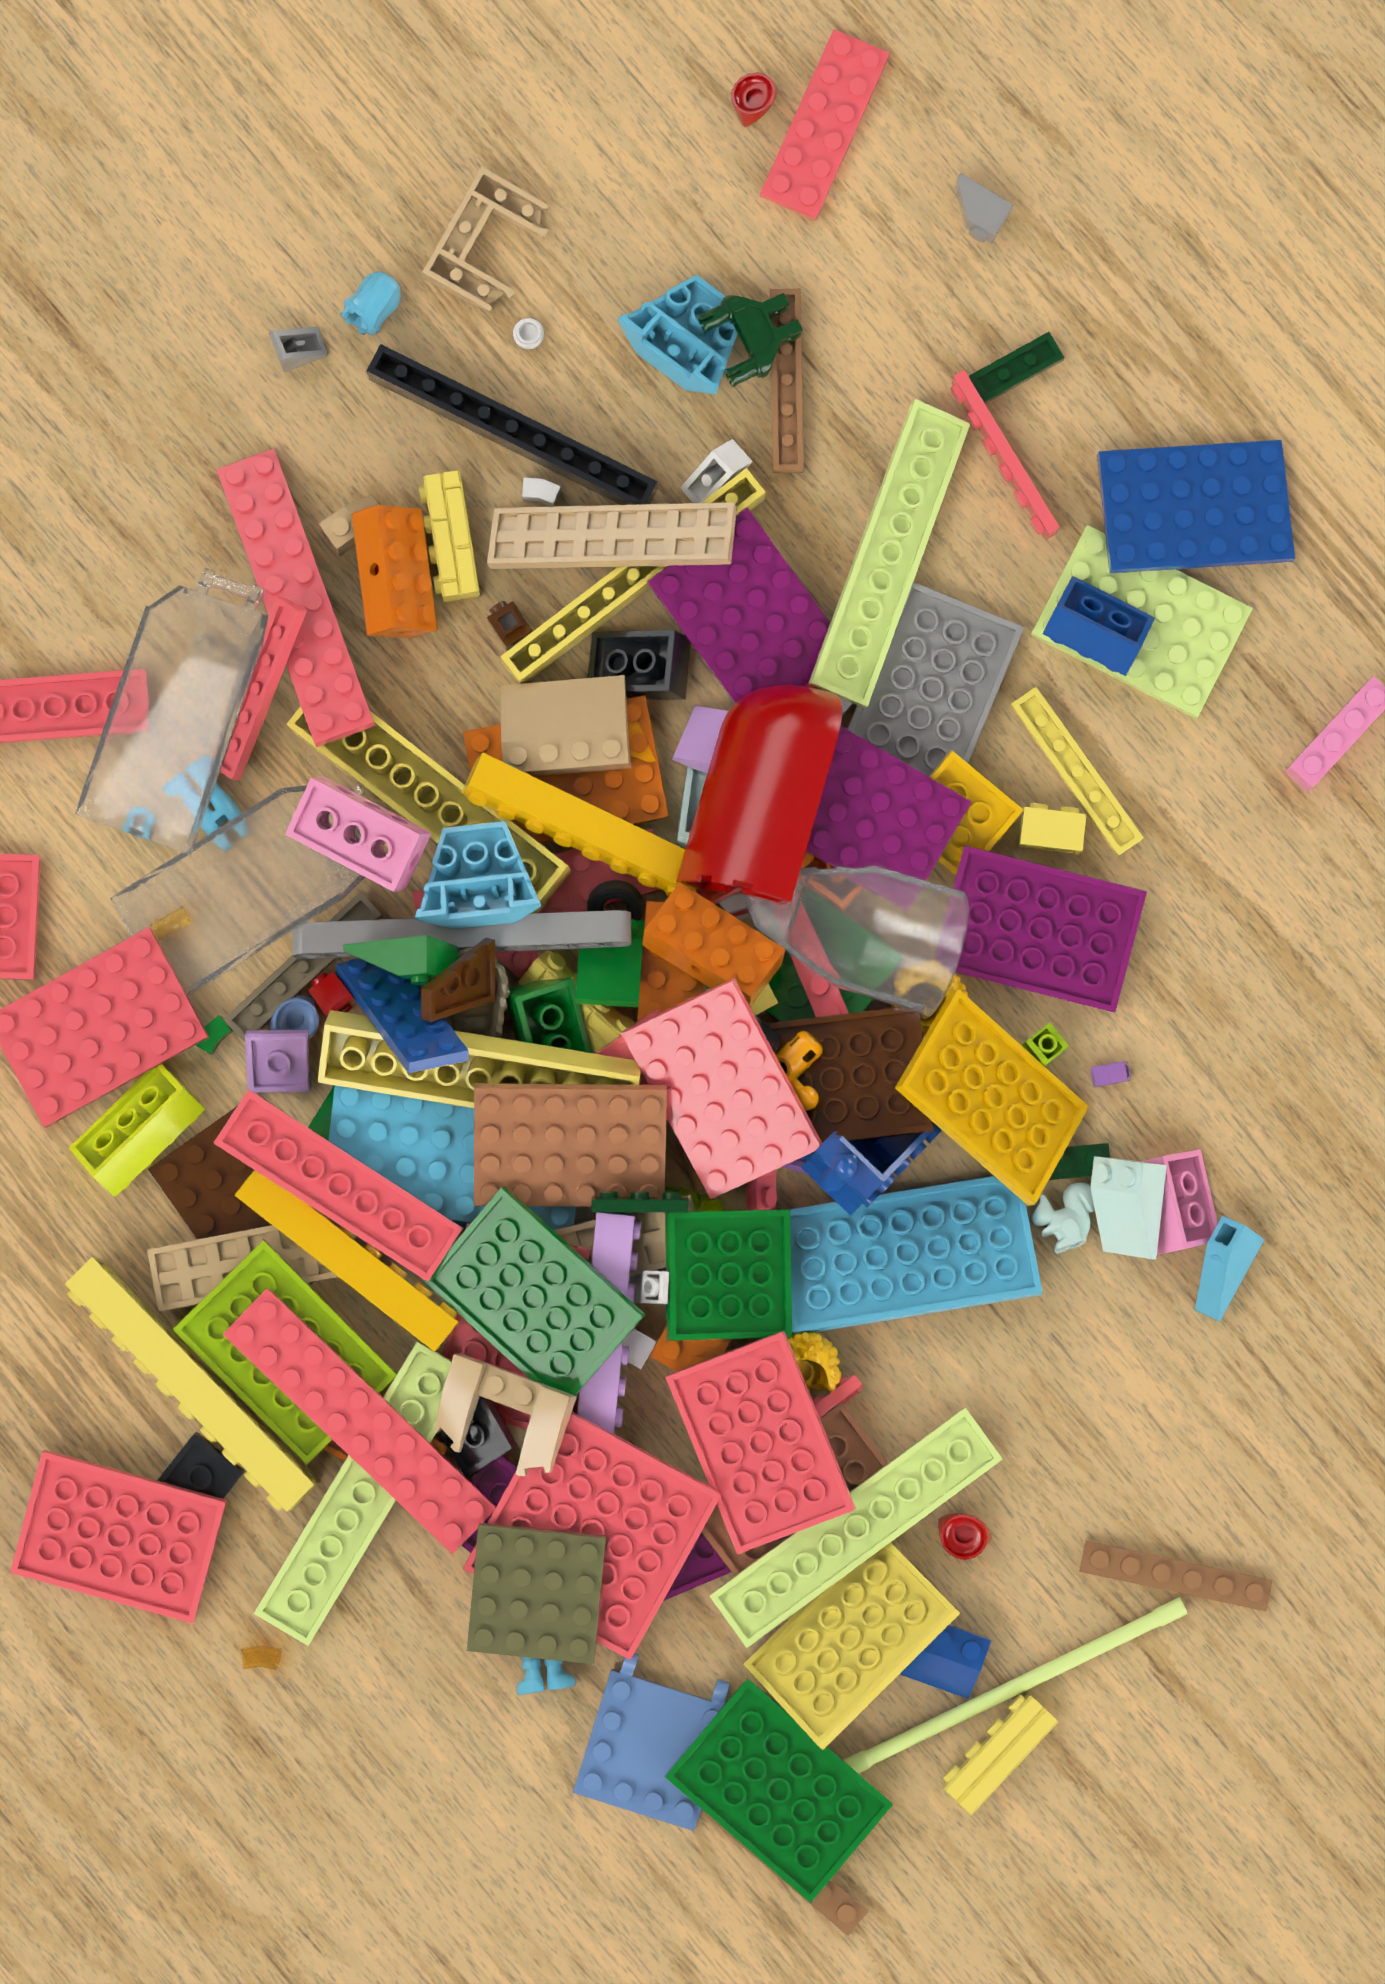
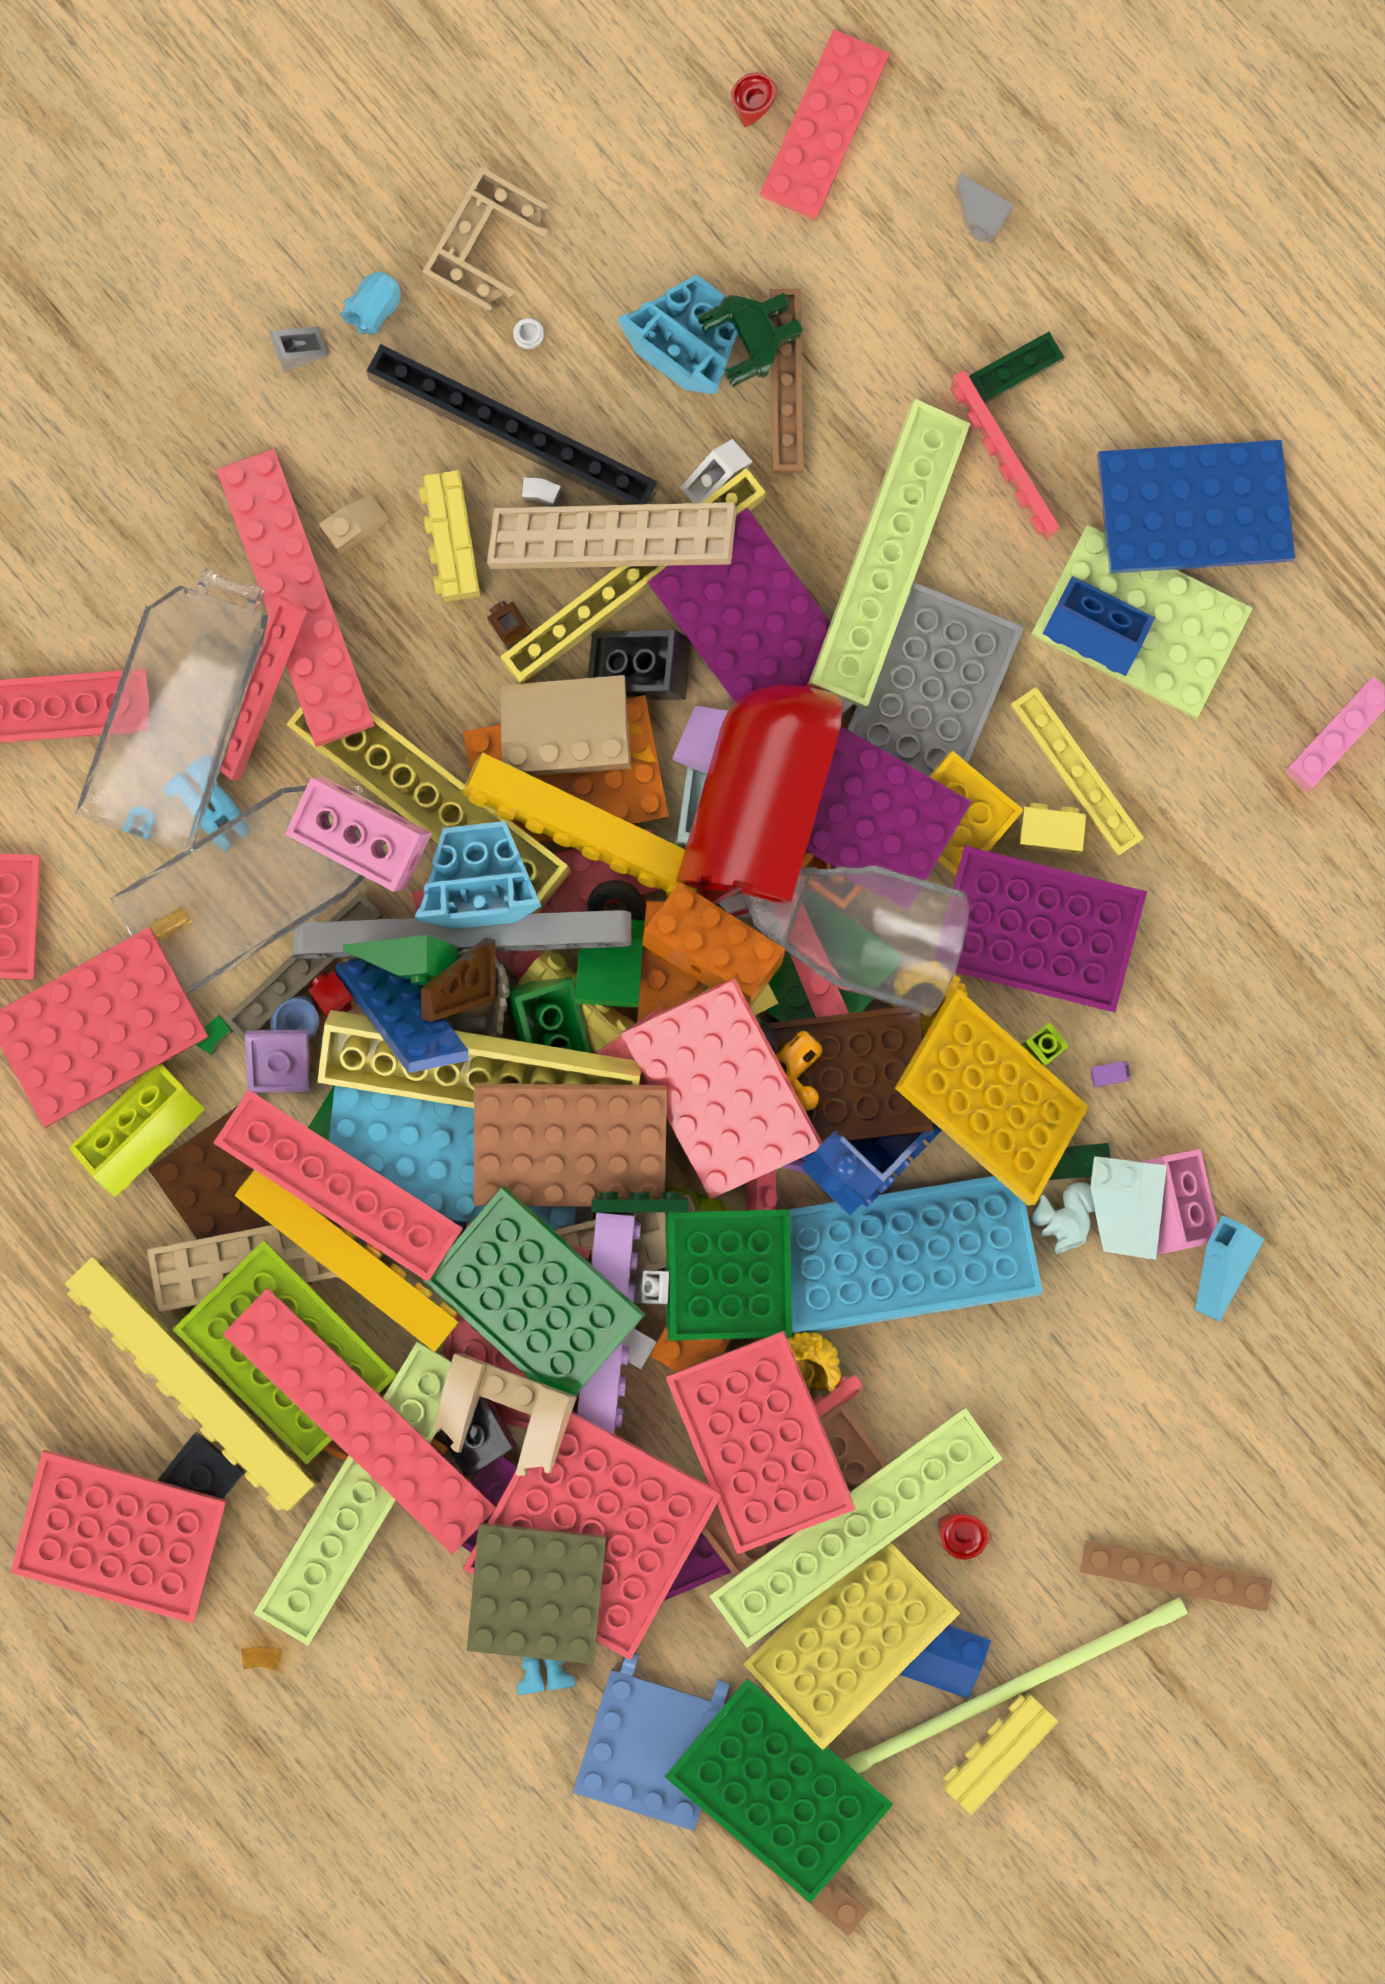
orange brick [352,505,437,639] -> none

